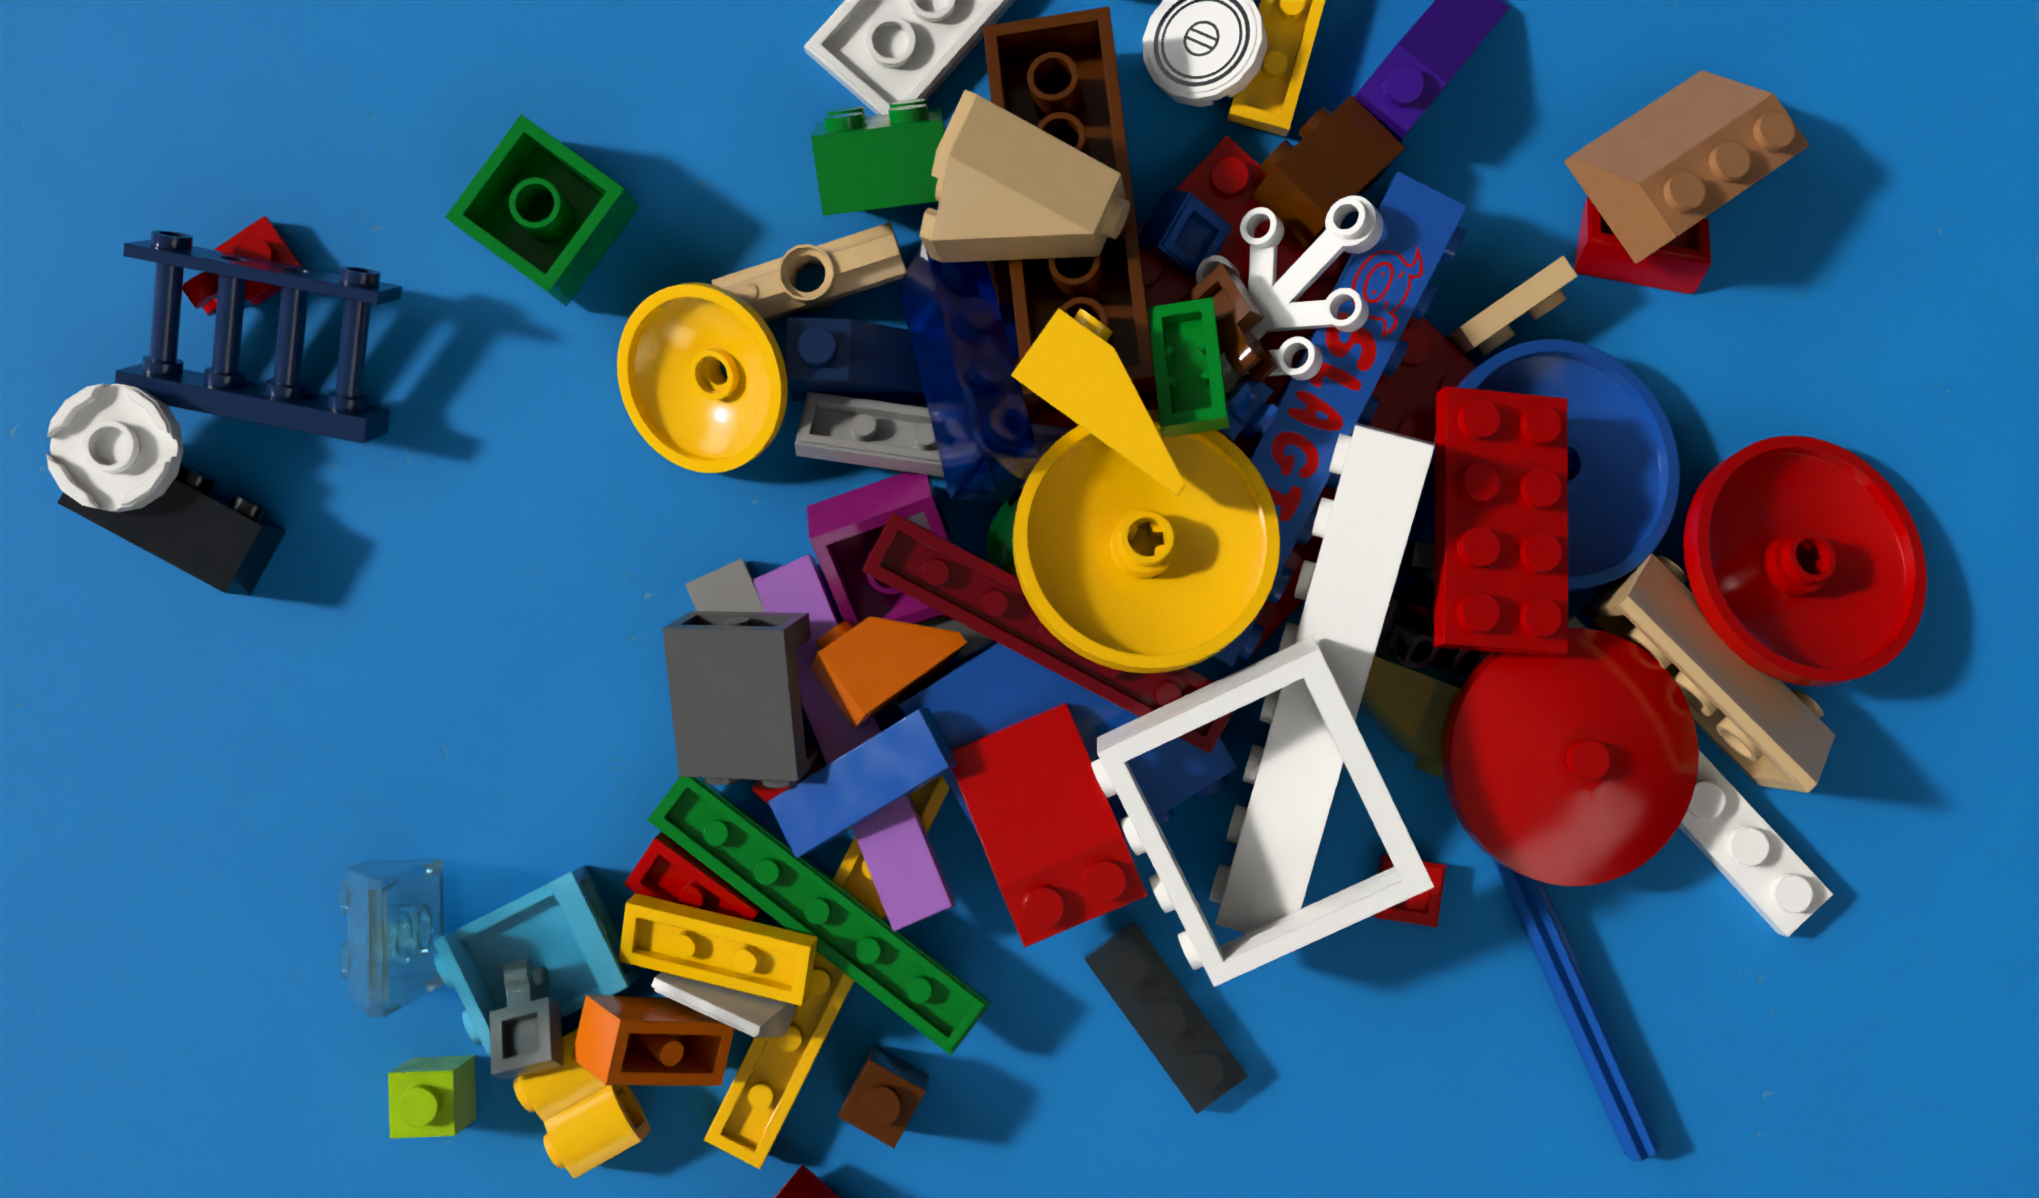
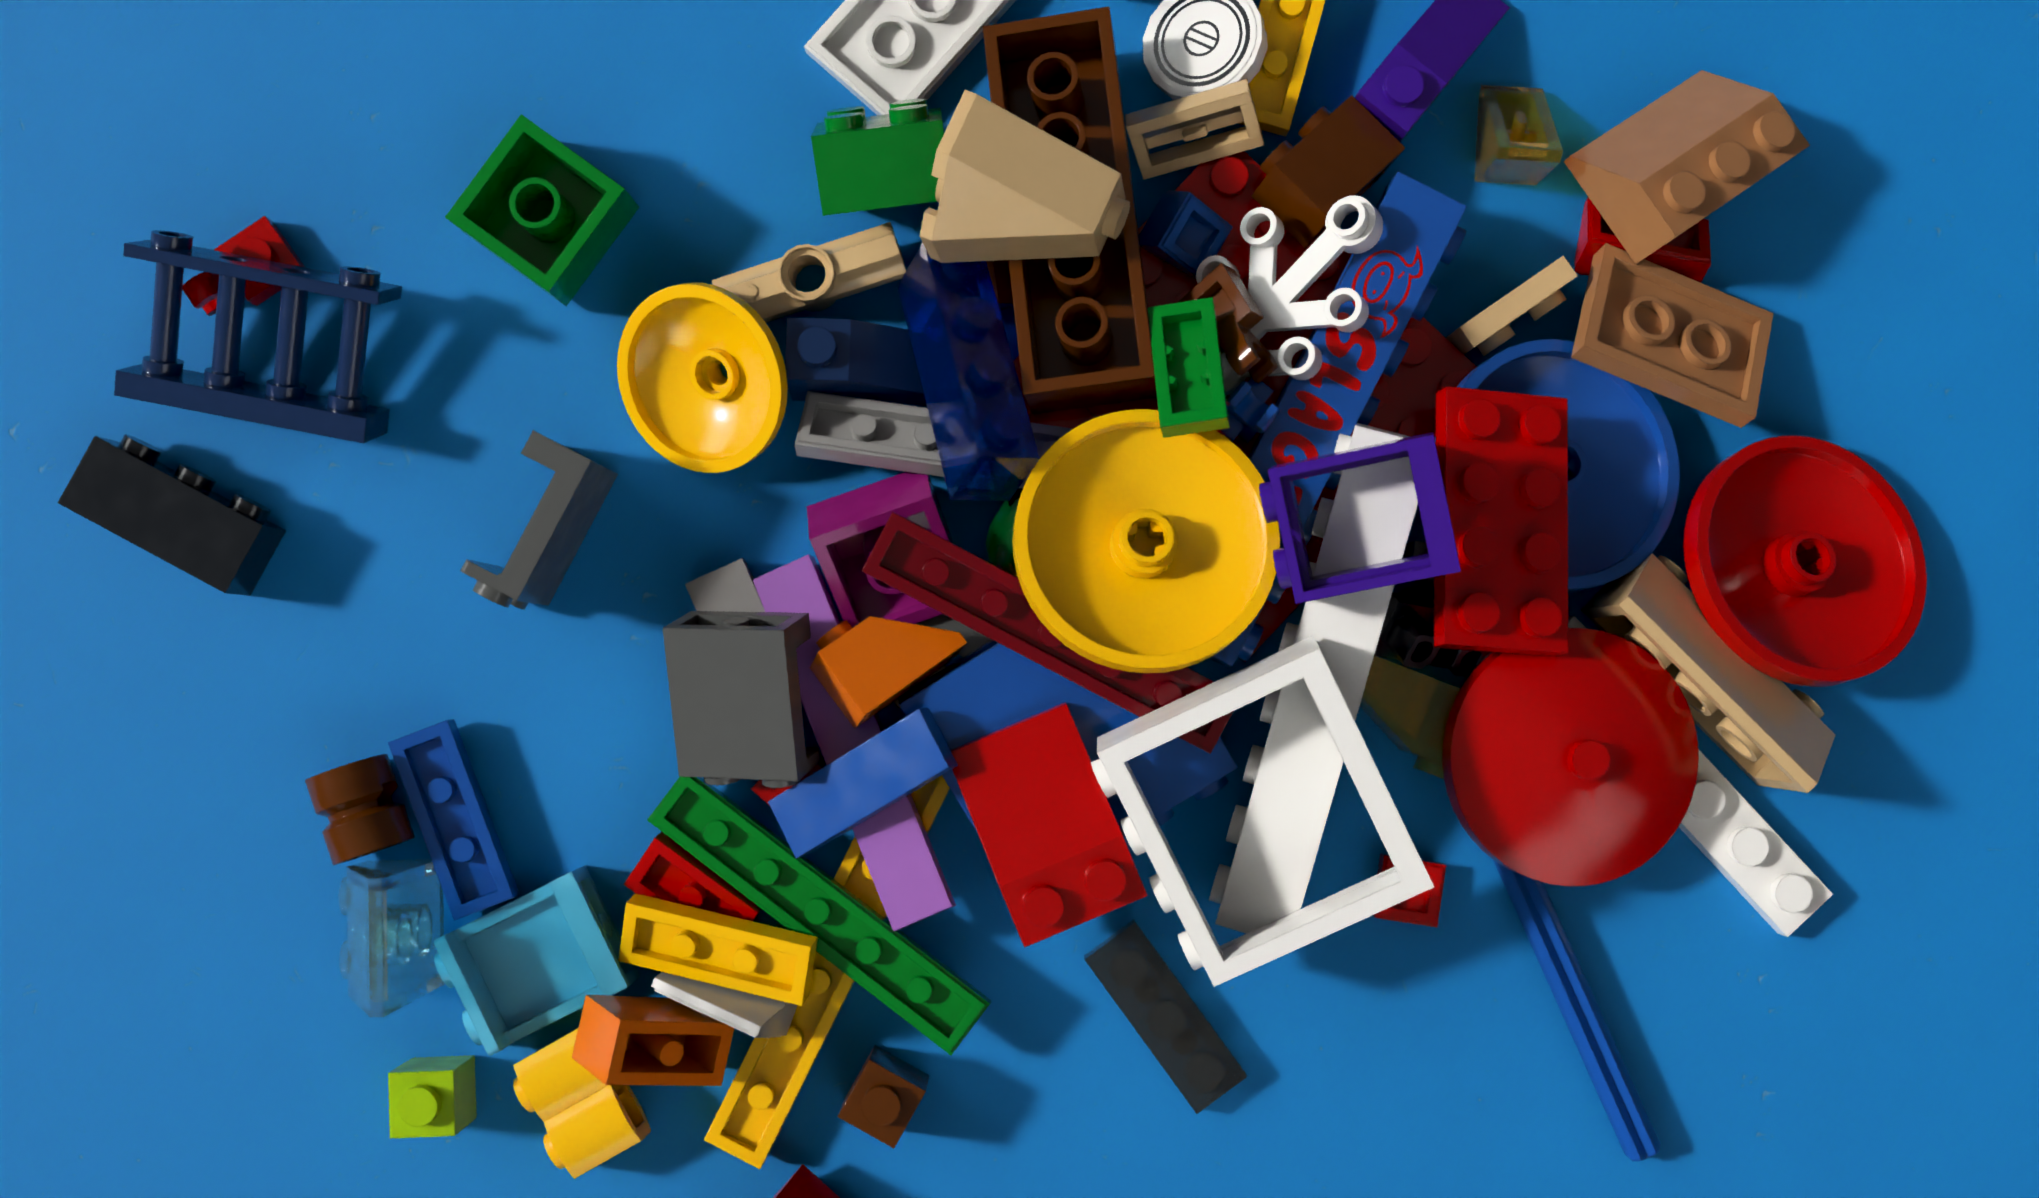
white tile [46,384,184,513] -> none
dark grey plate [489,958,564,1080] -> none
yellow slope [1011,308,1186,497] -> none
none -> reddish brown wheel [305,754,415,866]
none -> blue plate [388,719,520,921]
none -> dark grey panel [460,430,618,610]
none -> tan tile [1125,79,1264,180]
none -> dark purple window [1259,432,1461,604]
none -> clear yellow slope [1475,85,1563,185]
none -> medium nougat plate [1571,243,1774,428]

